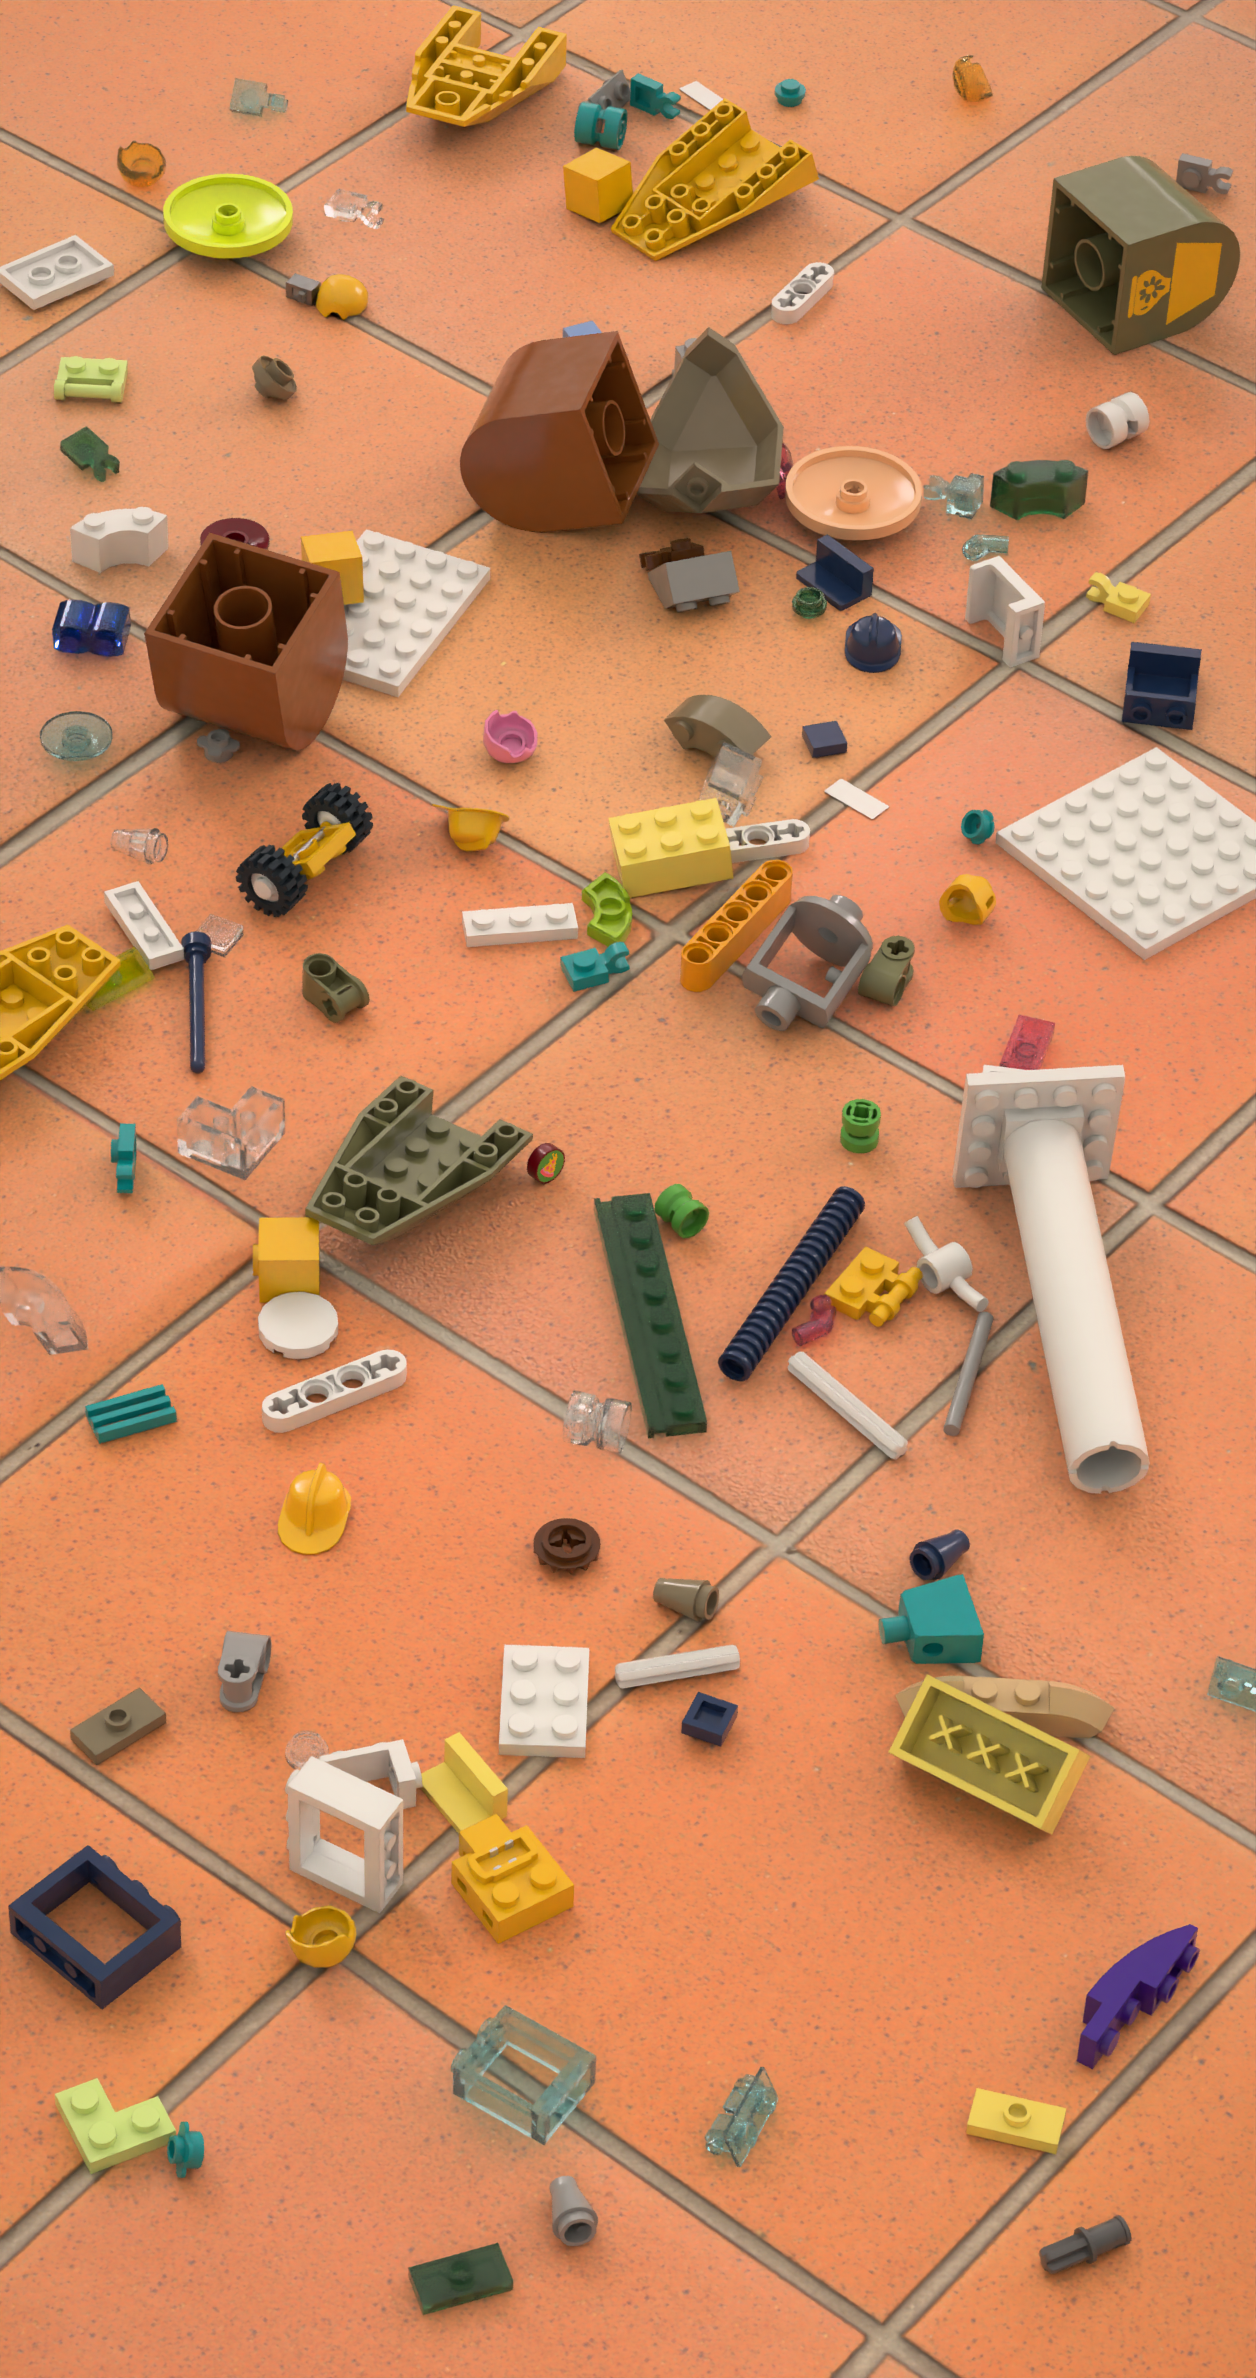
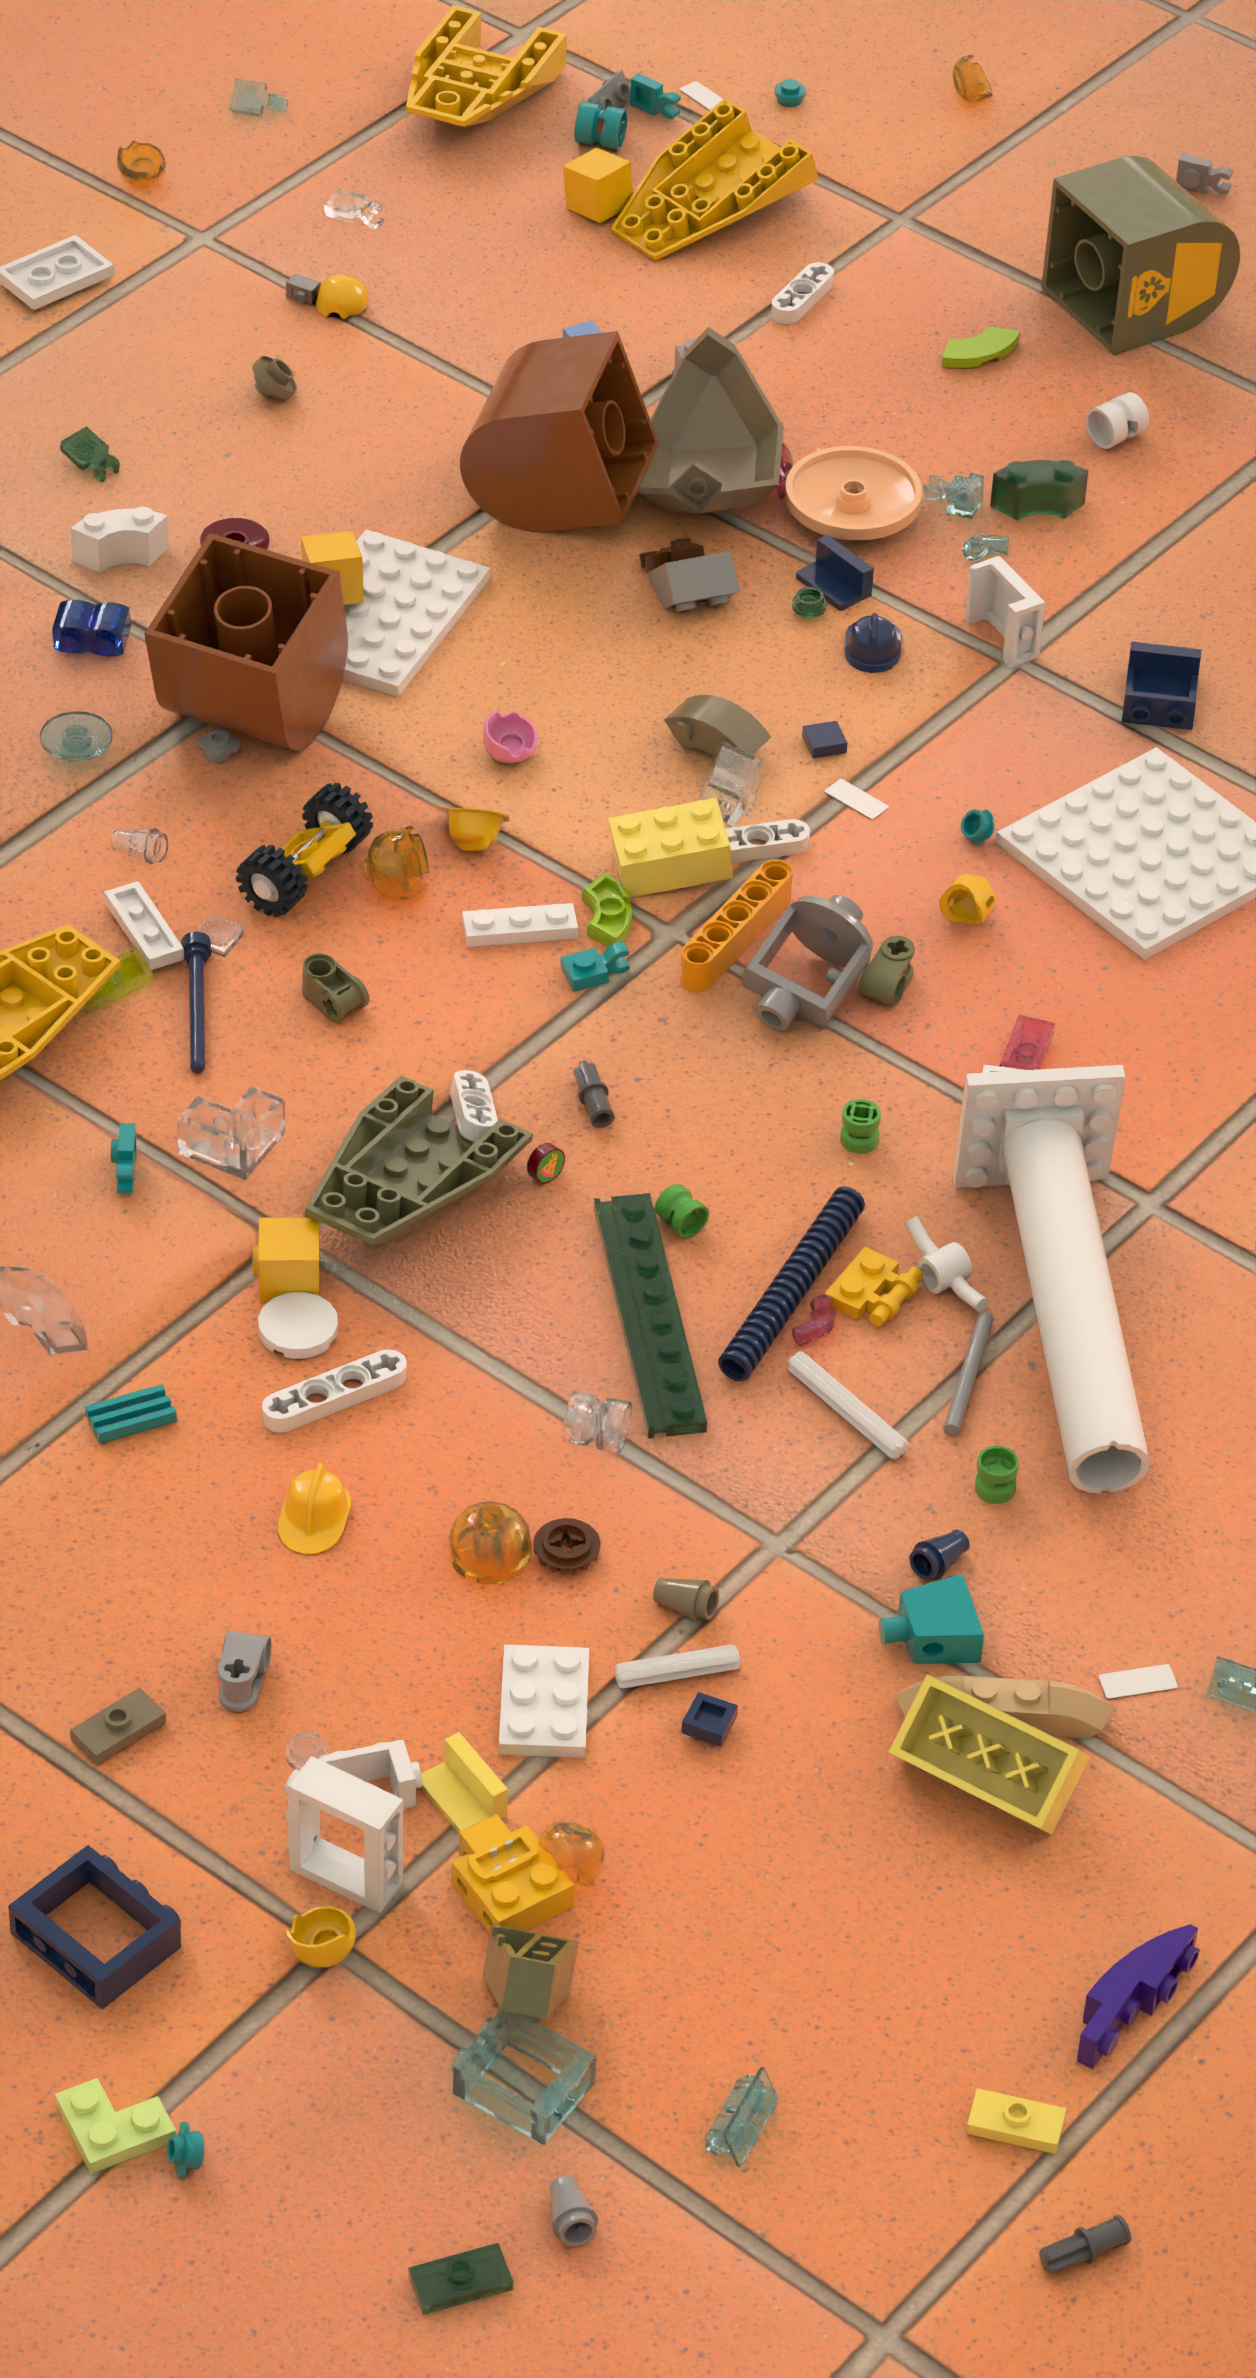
yellowish green plate [54,356,128,403] -> none
neon yellow dish [163,174,293,258] -> none
light yellow plate [1086,572,1151,623] -> none
none -> clear yellow cylinder [363,826,429,901]
none -> clear yellow cylinder [448,1501,532,1585]
none -> white beam [450,1070,498,1142]
none -> olive wedge [483,1924,579,2023]
none -> clear yellow hair [539,1821,605,1885]
none -> dark grey axle [574,1060,615,1128]
none -> lime tile [941,326,1020,369]
none -> bright green wheel [975,1446,1019,1504]
none -> white sticker [1098,1664,1178,1699]

